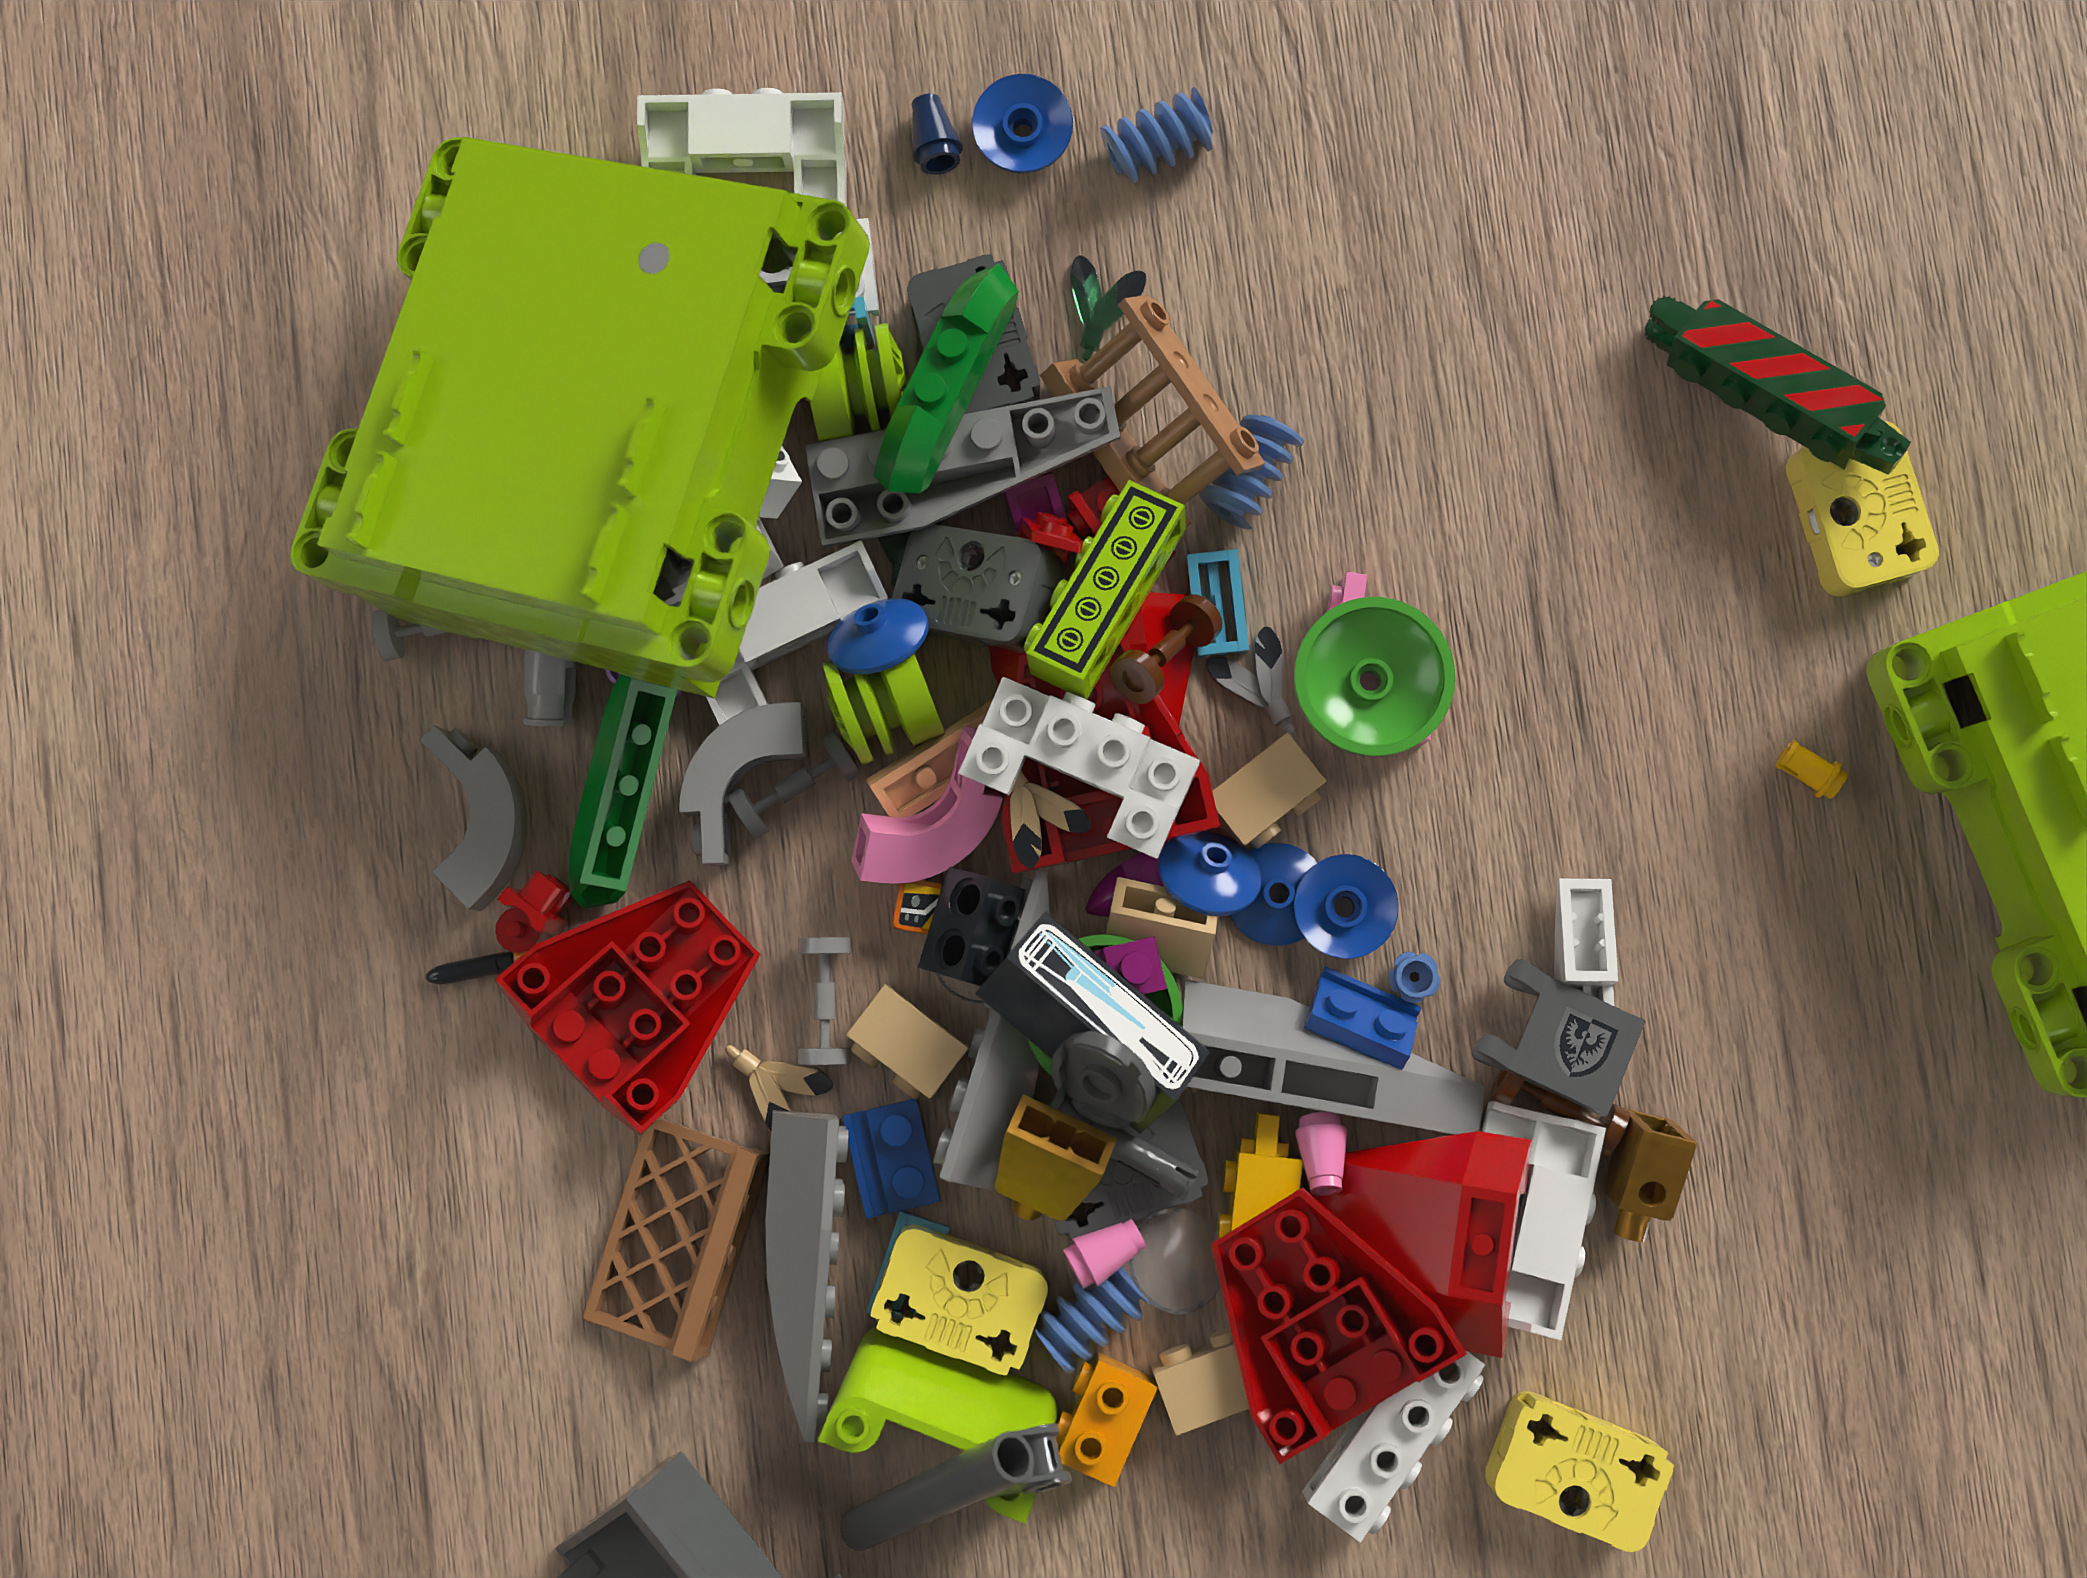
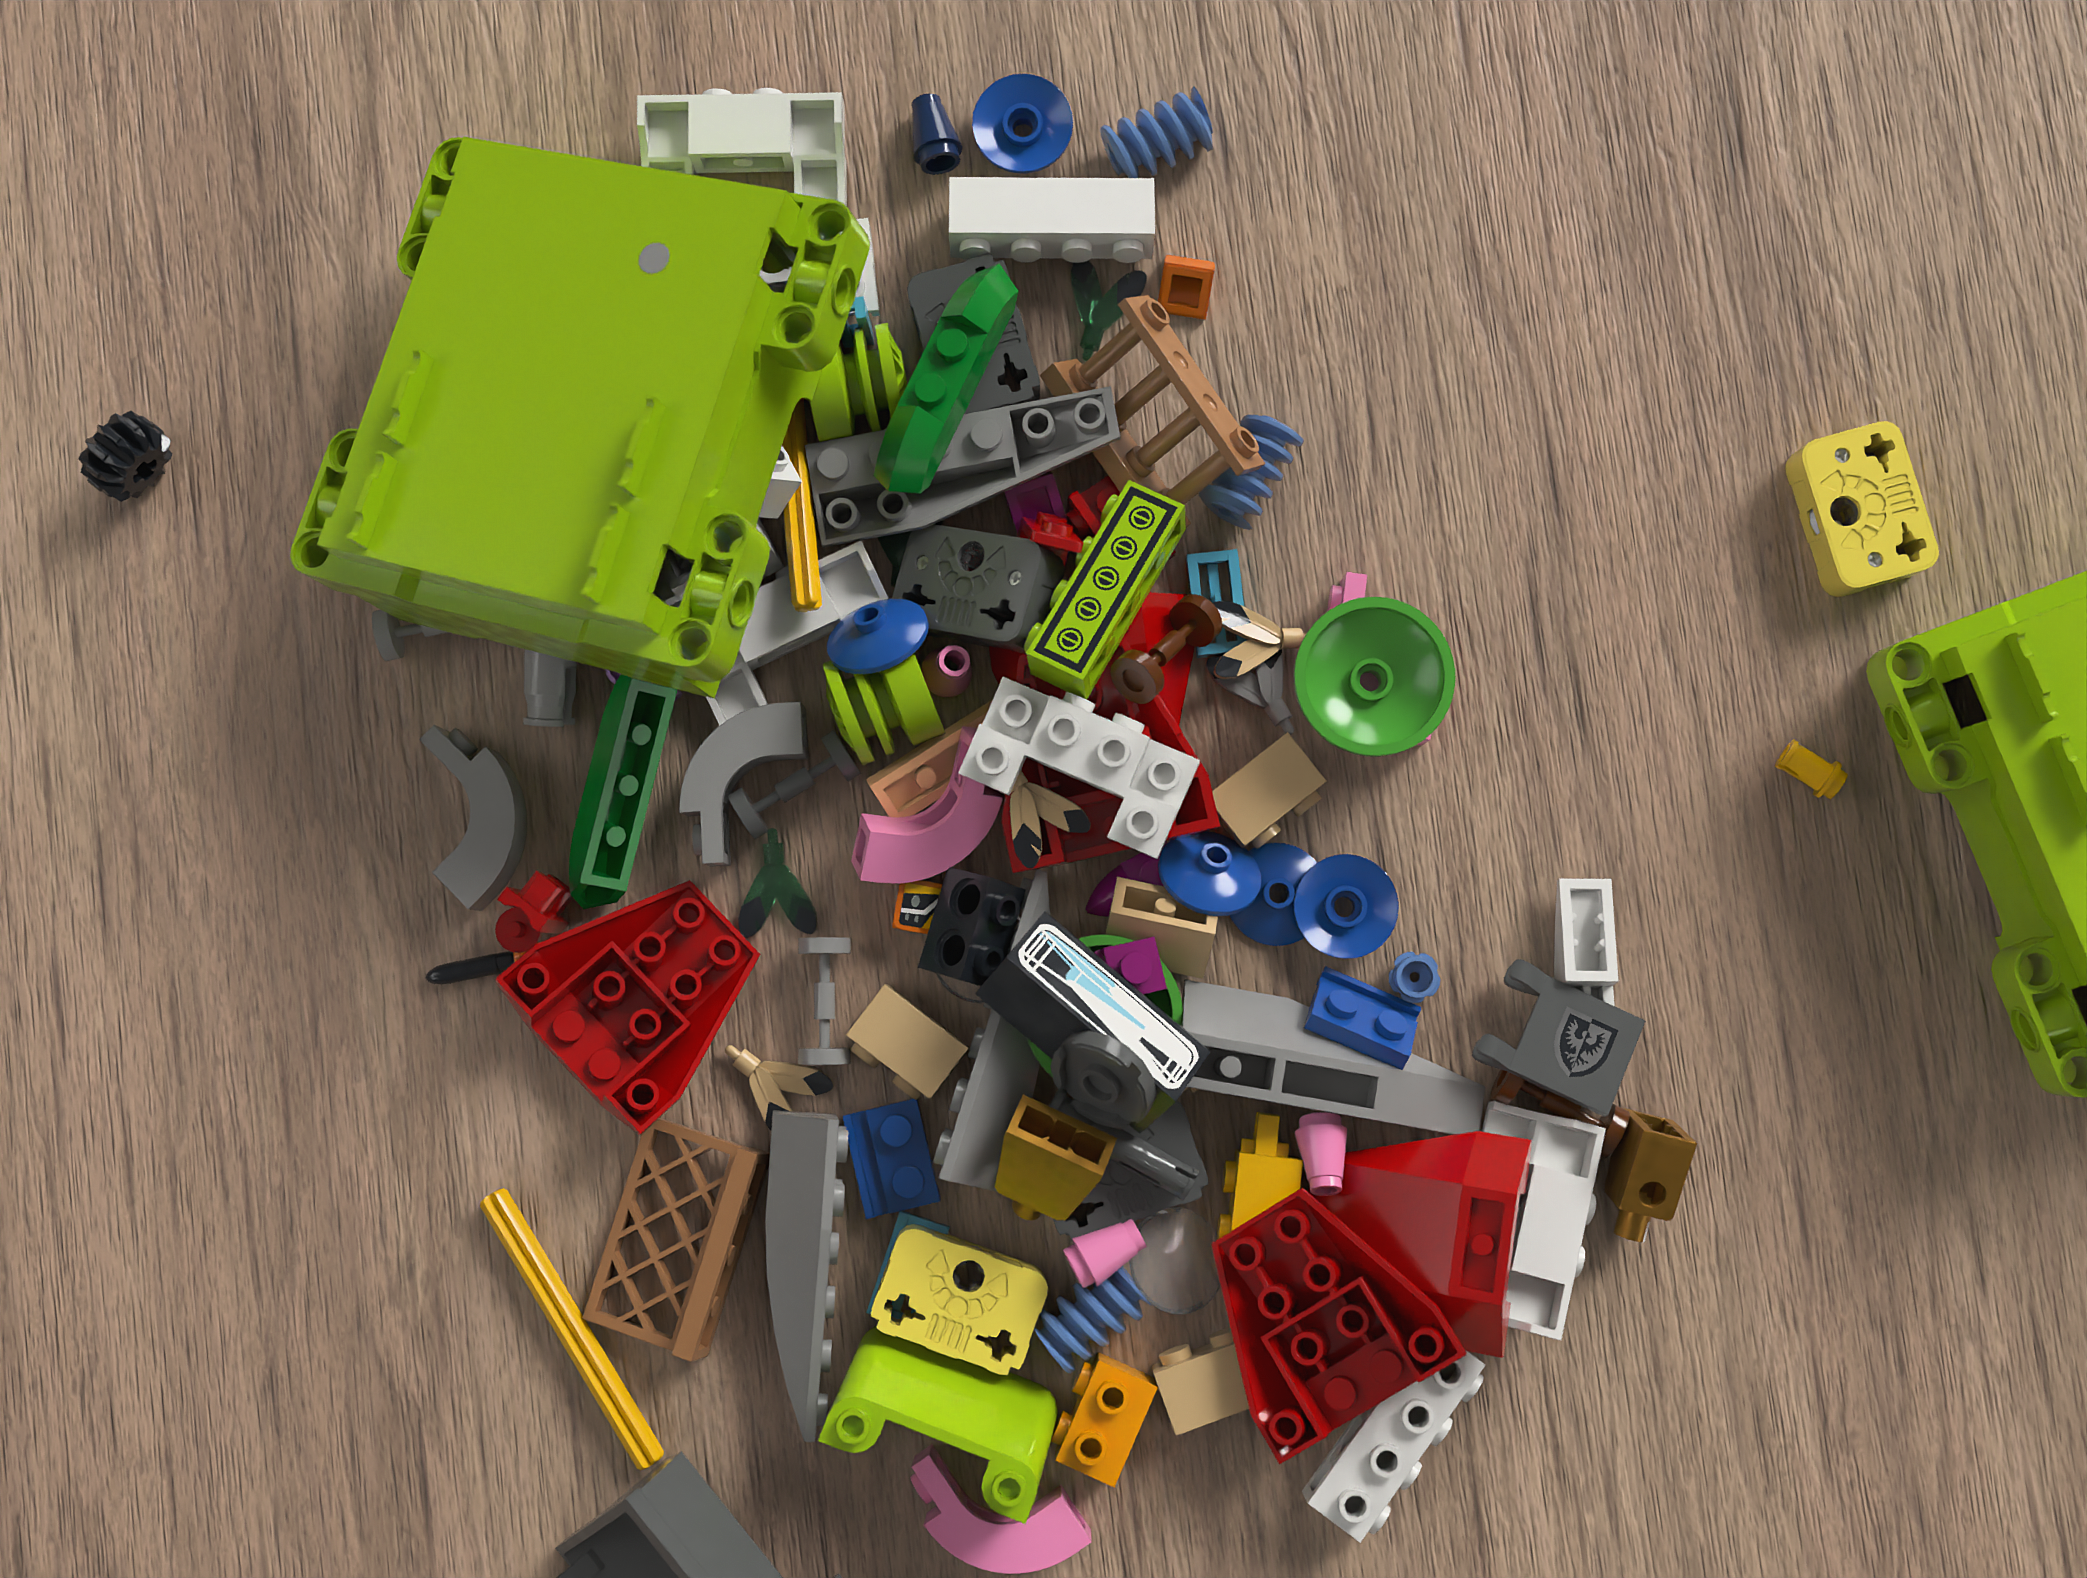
dark grey axle [840,1423,1072,1551] -> none
light yellow axle [1485,1391,1674,1552] -> none
dark green hinge [1645,296,1911,475] -> none
none -> black gear [78,411,172,502]
none -> yellow axle [480,1188,664,1471]
none -> clear green piece [738,828,817,938]
none -> yellow axle [782,398,822,612]
none -> bright pink arch [910,1444,1092,1574]
none -> cone [921,645,972,697]
none -> white brick [949,177,1155,263]
none -> orange slope [1158,255,1215,320]
none -> tan piece [1213,601,1307,679]

